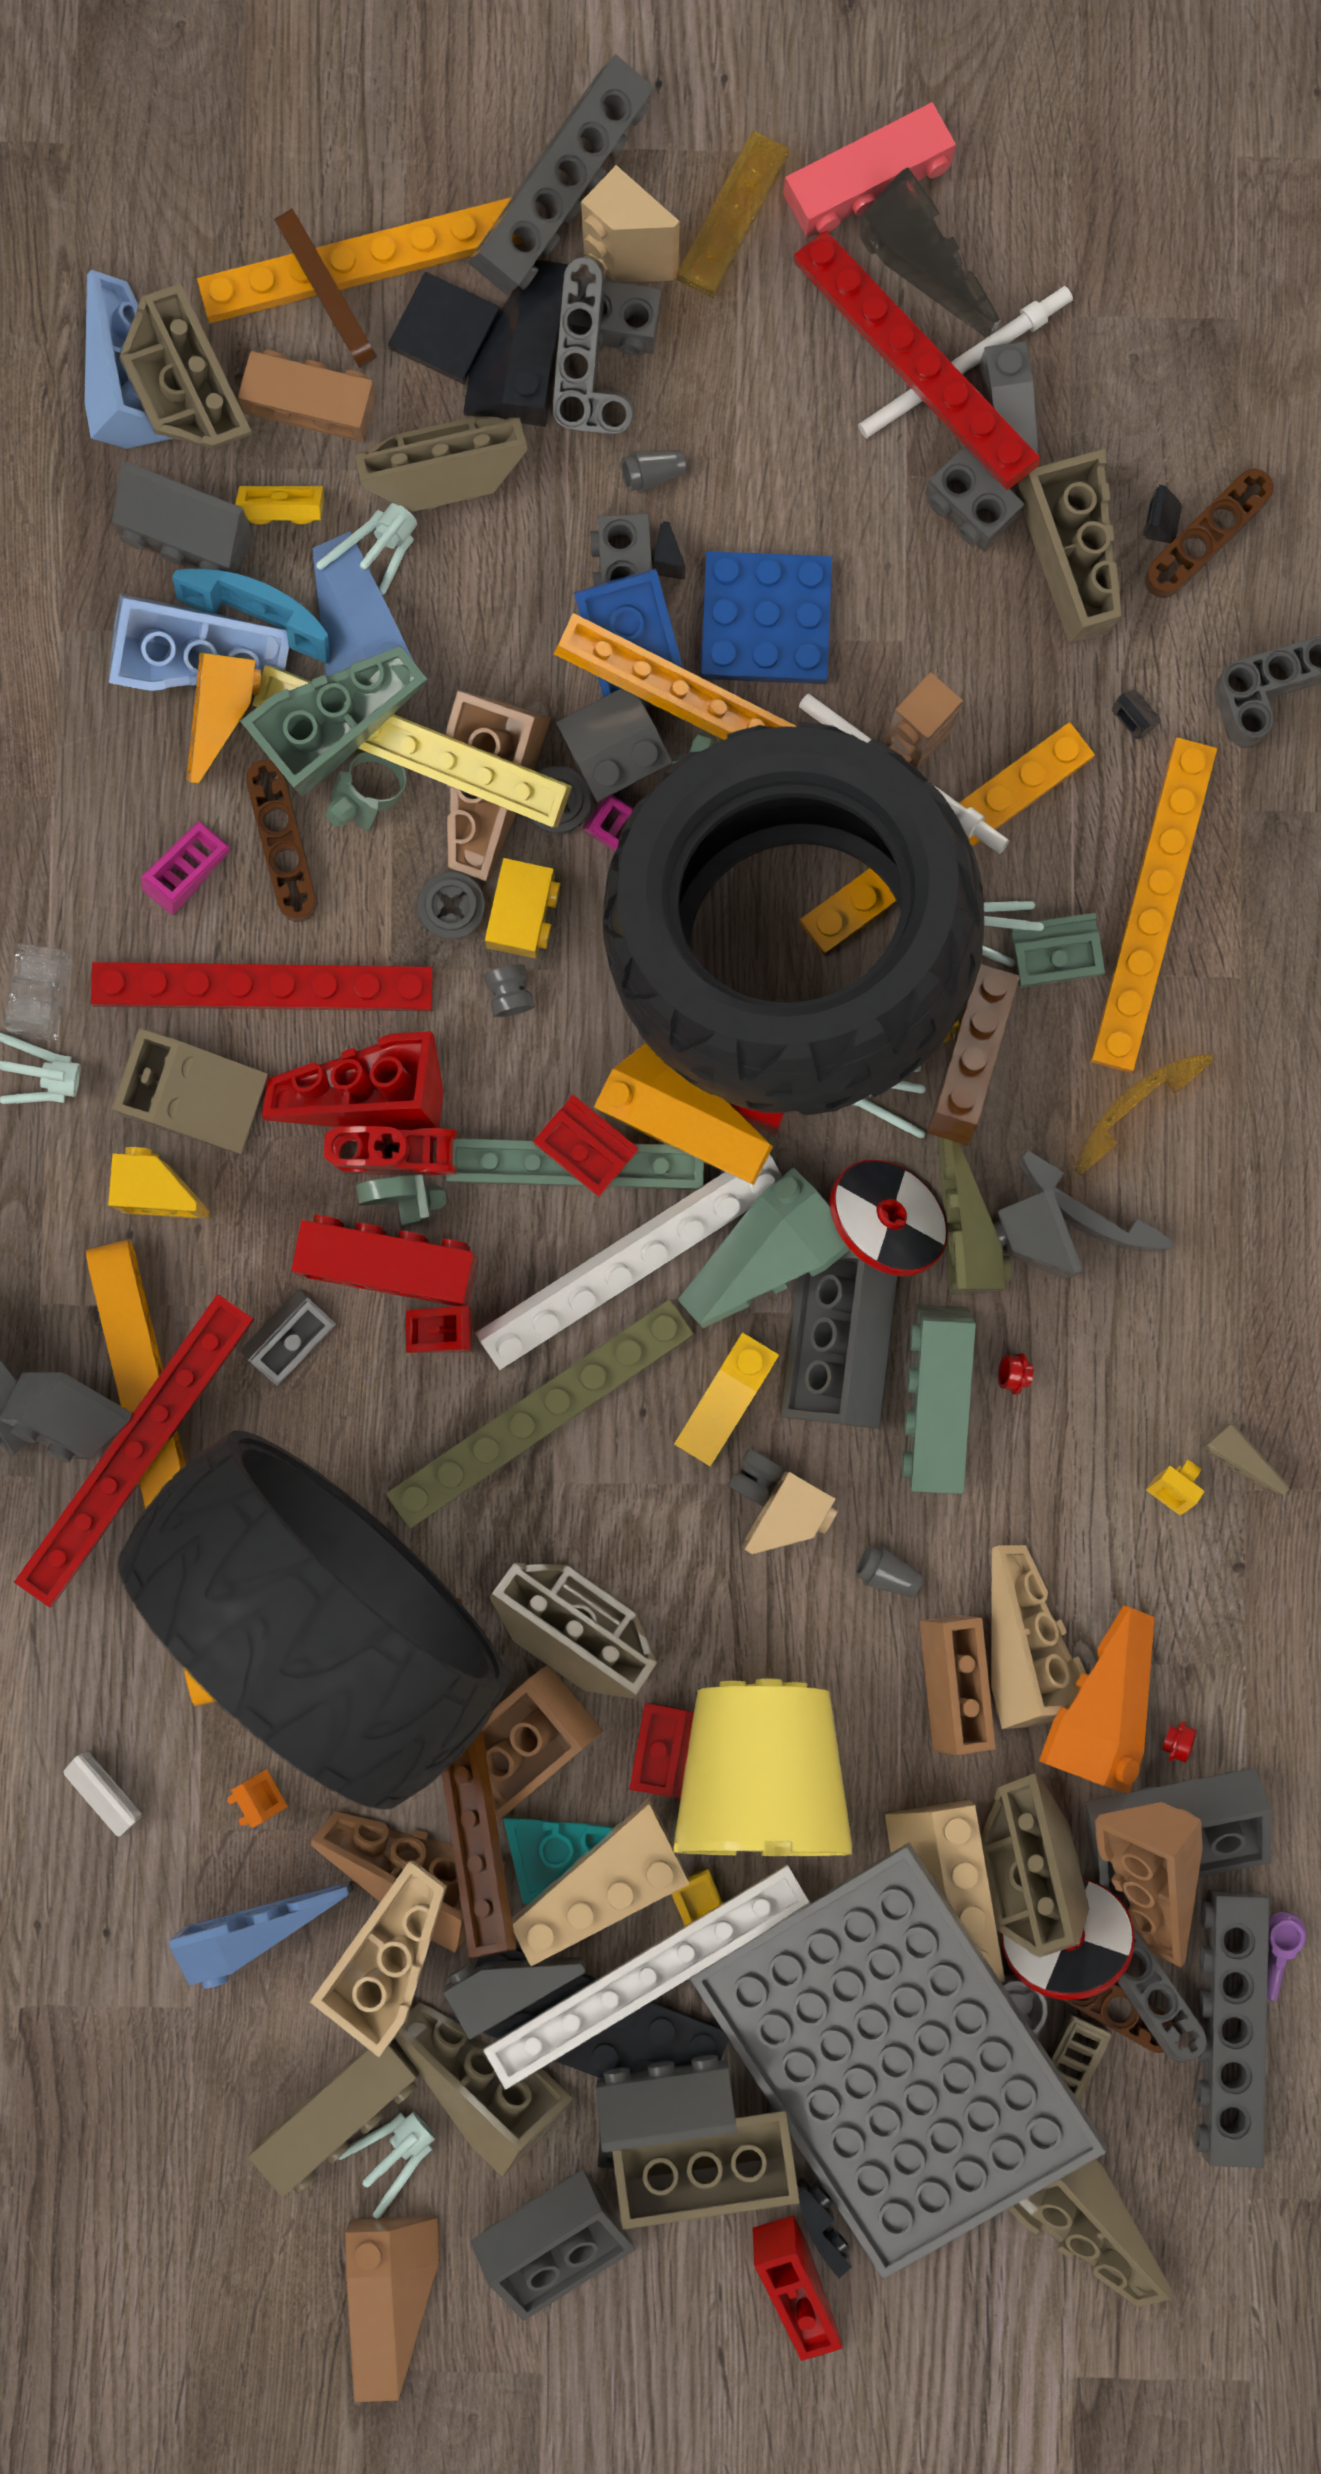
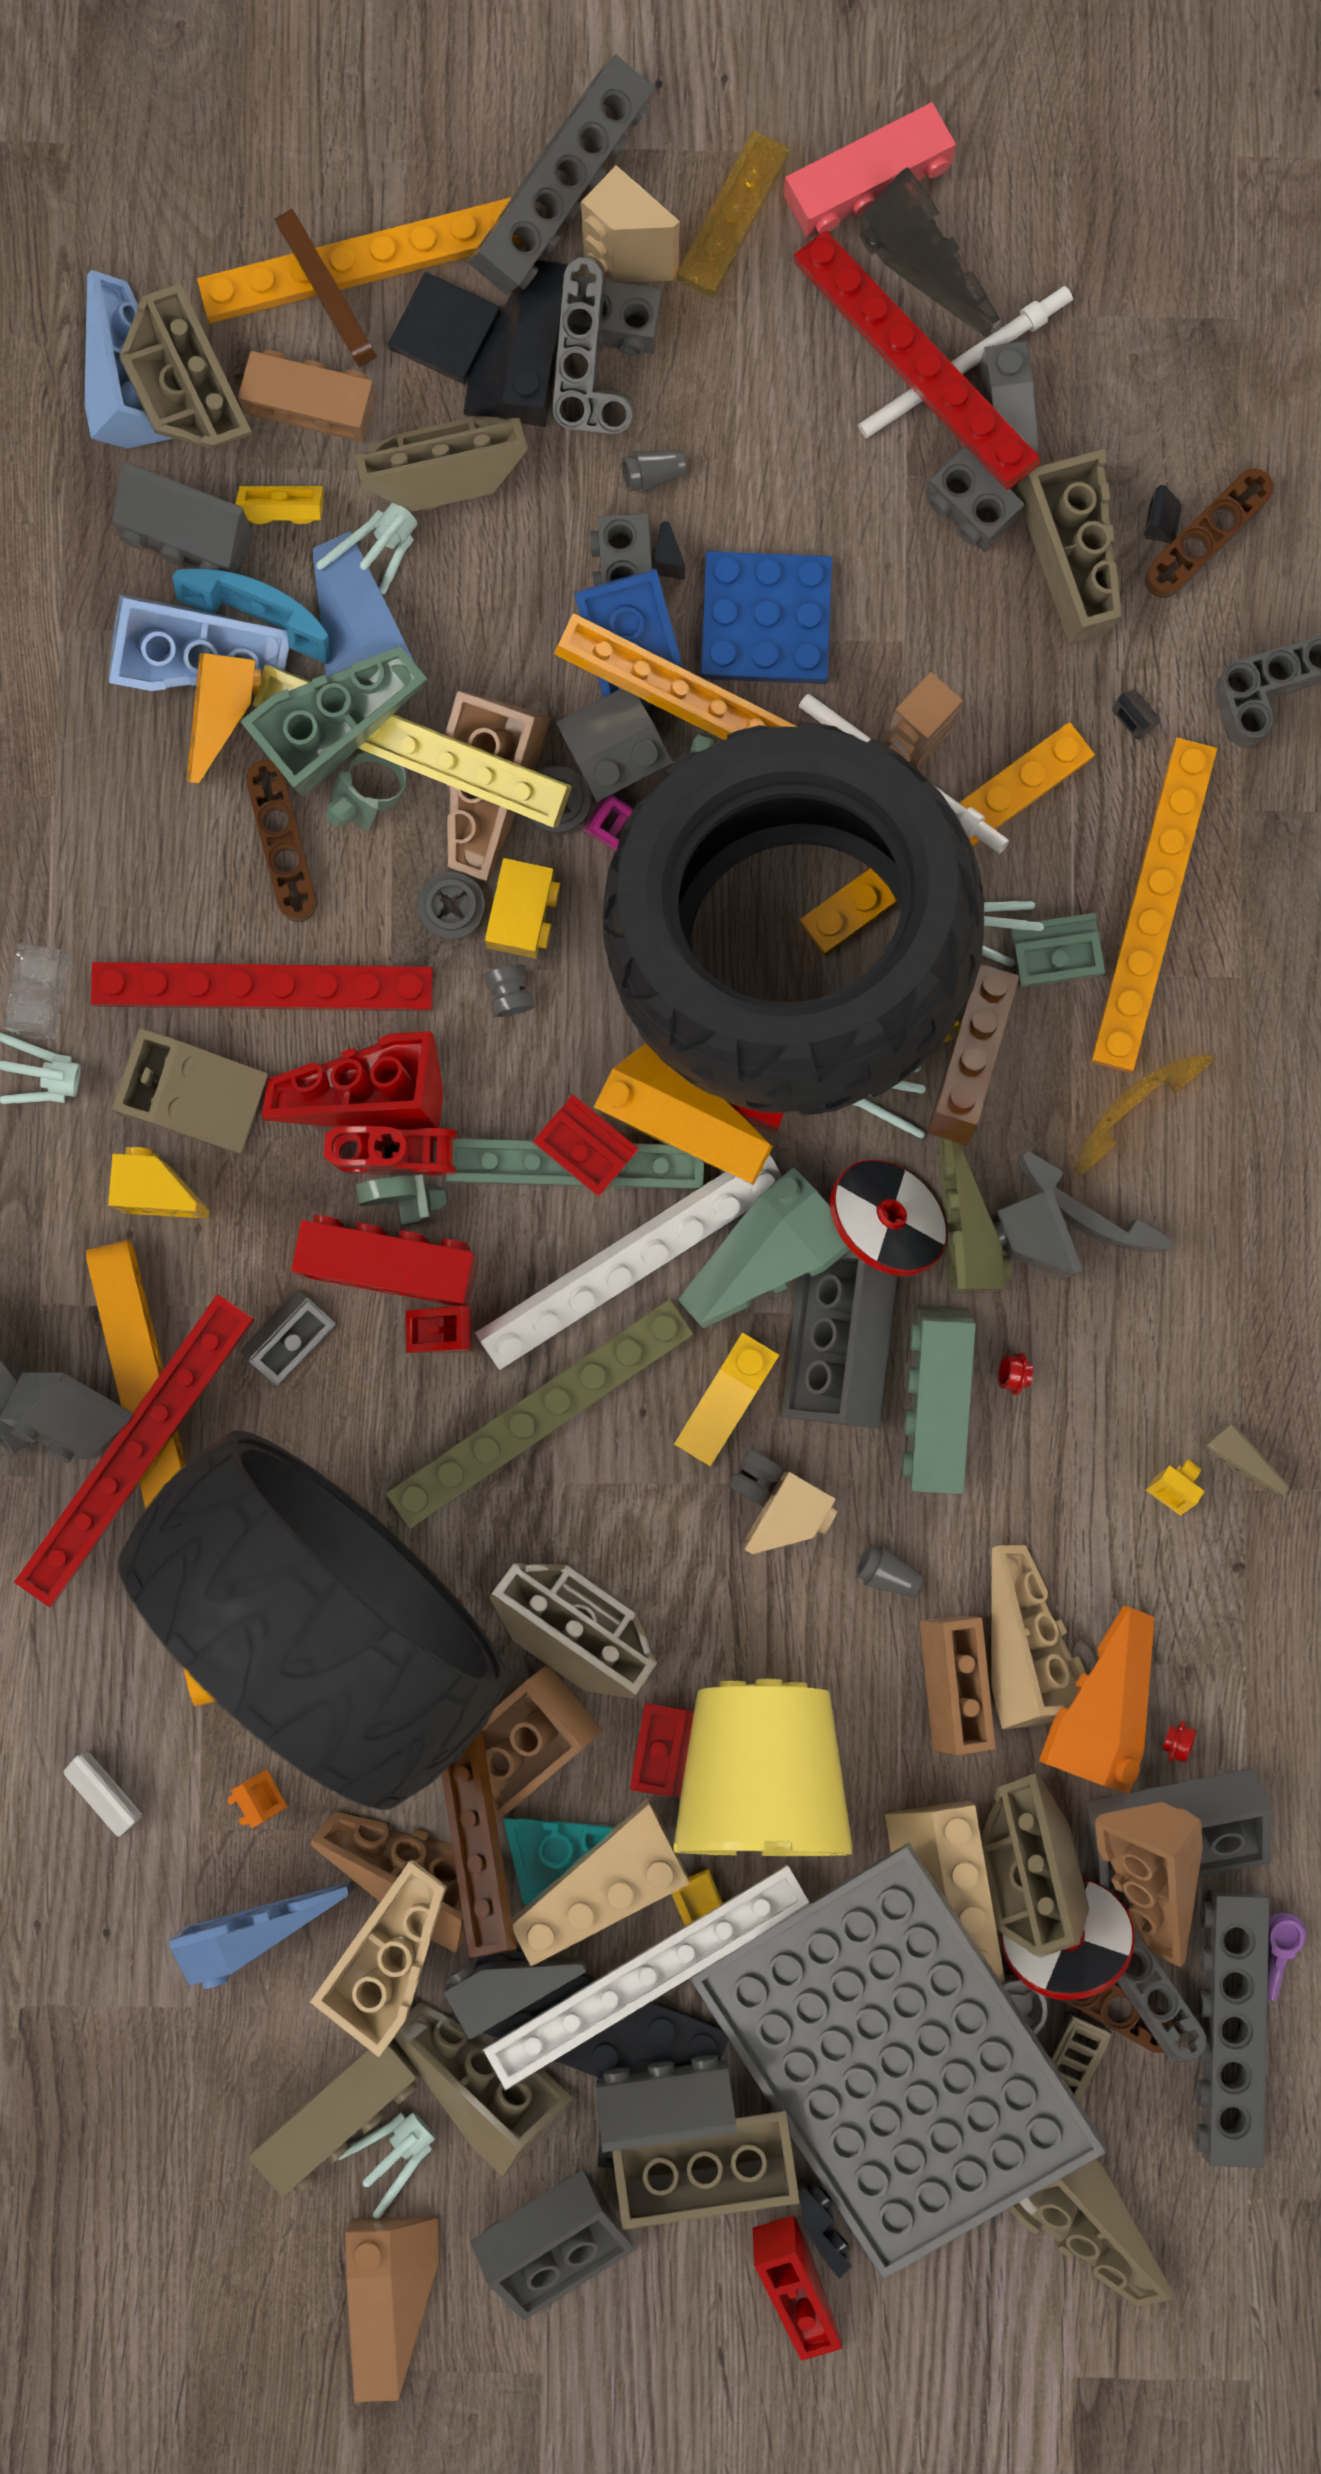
dark pink slope [141,821,230,915] -> none

